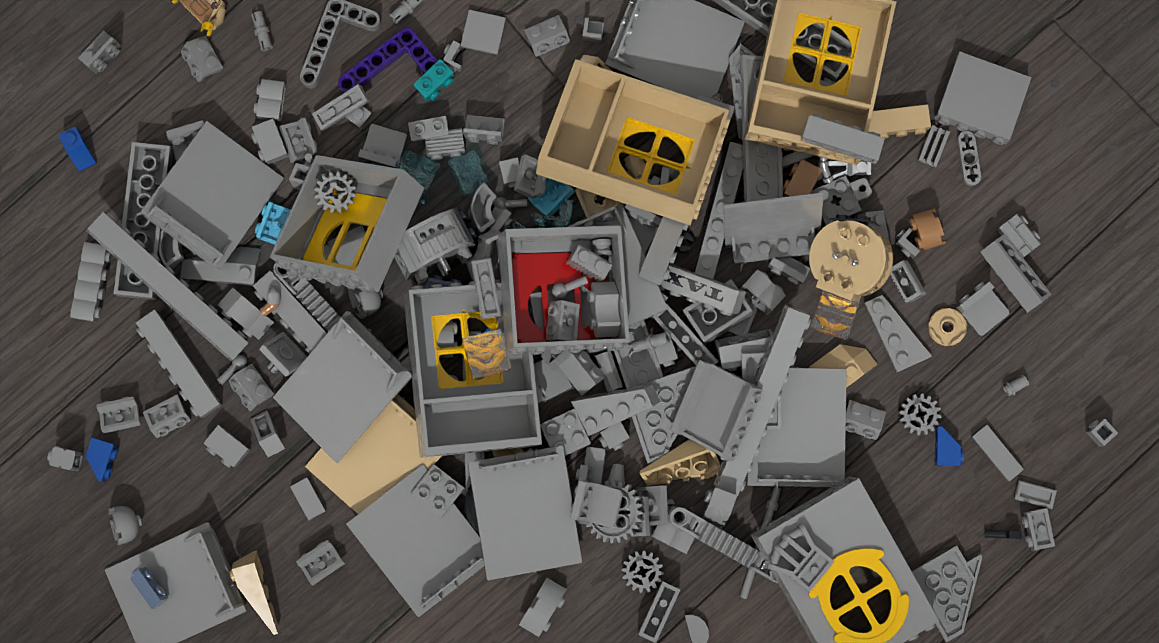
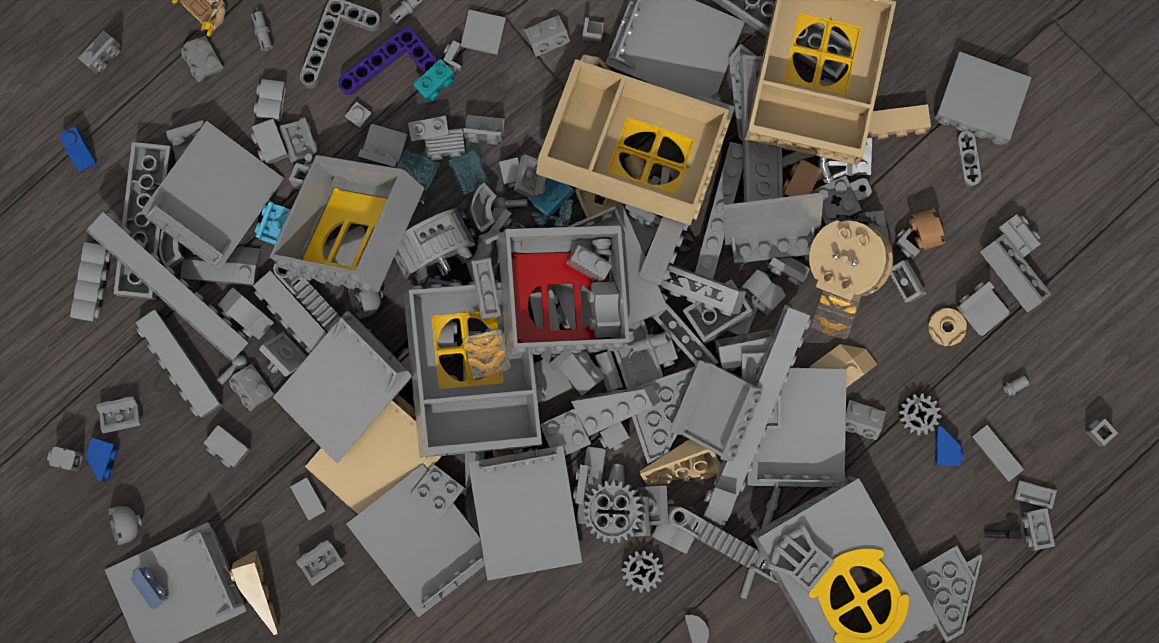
light grey bracket [143,395,191,438] -> none
light grey slope [250,411,285,457] -> none
arm [260,288,280,316] -> none
light grey plate [312,84,369,131] -> none
light grey gear [314,170,356,213] -> none
light grey brick [519,578,567,637] -> none
light grey bracket [546,300,580,341] -> none
light grey bar [552,276,588,299] -> none
light grey bracket [570,481,623,528] -> none
light grey brick [638,581,680,643] -> none
light grey brick [801,114,885,164] -> none
light grey wing [864,295,932,373] -> none
light grey tile [918,125,950,168] -> none

